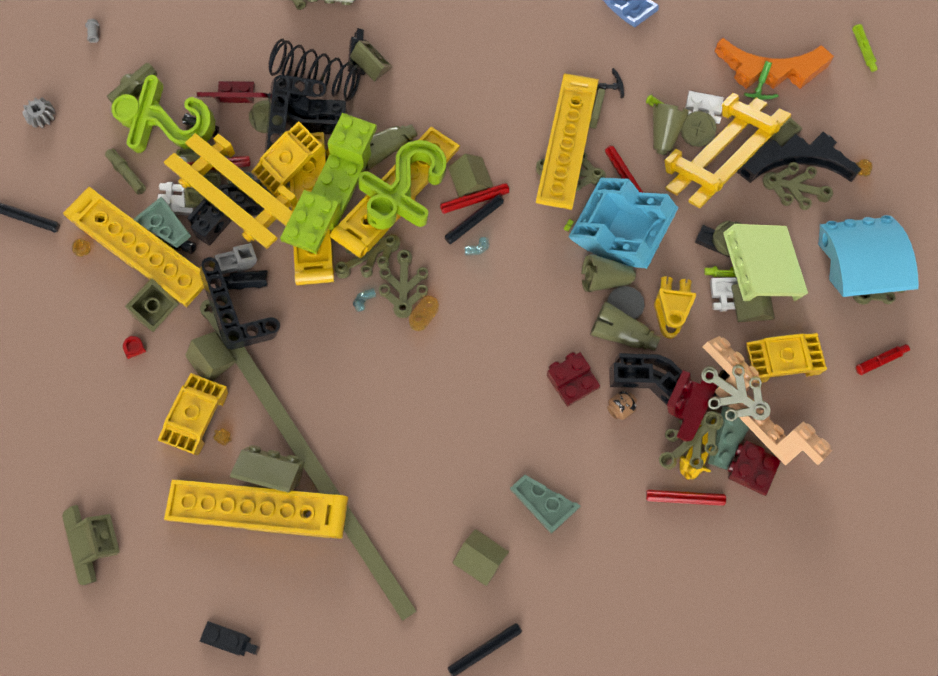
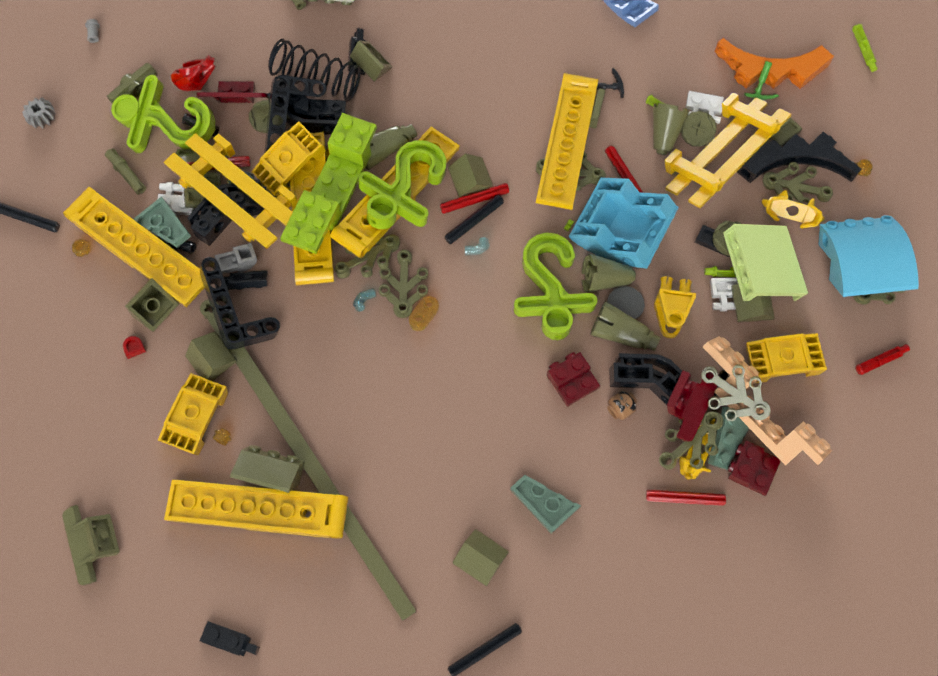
none -> red helmet [171,55,216,91]
none -> lime piece [513,233,597,340]
none -> yellow piece [761,190,825,229]

